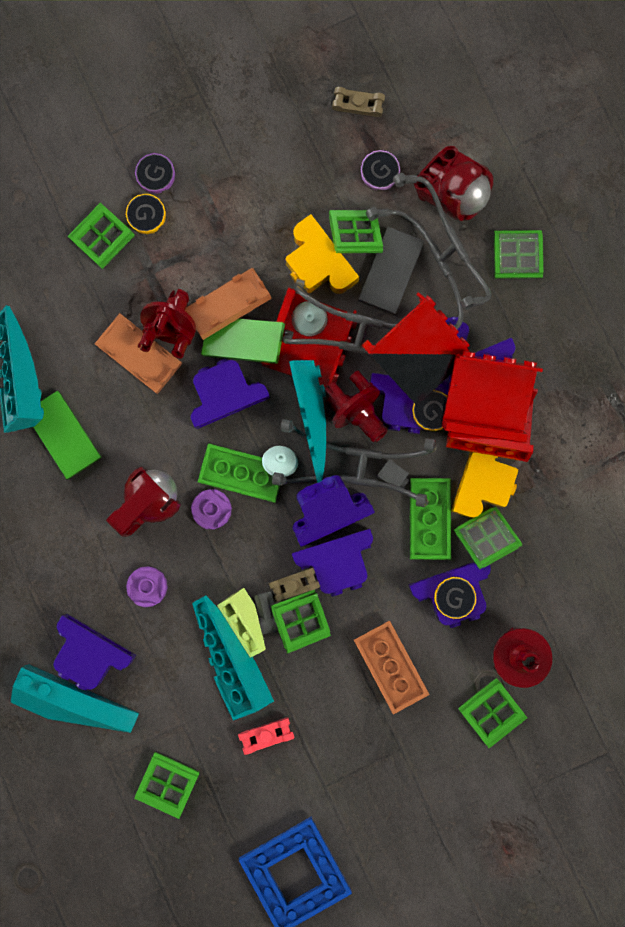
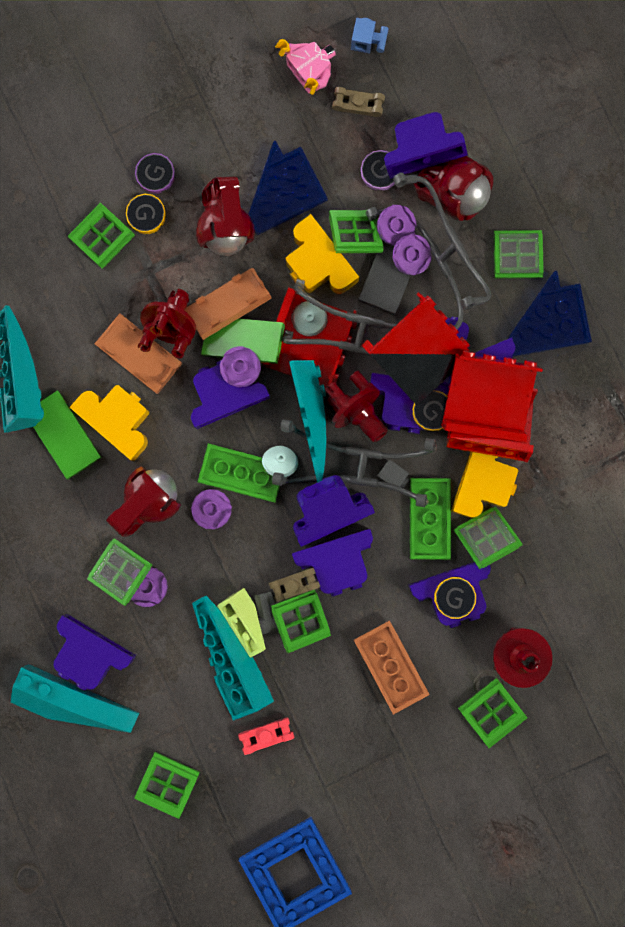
none -> yellow brick [70,385,150,461]
none -> clear piece [87,538,153,606]
none -> dark red piece [196,177,255,256]
none -> medium lavender tile [220,346,261,388]
none -> clear blue wing [248,141,328,235]
none -> bright pink torso [275,39,336,95]
none -> medium blue brick [351,18,389,54]
none -> medium lavender tile [377,205,416,246]
none -> dark purple brick [384,112,468,179]
none -> medium lavender tile [392,235,432,275]
none -> clear blue wing [508,271,592,357]

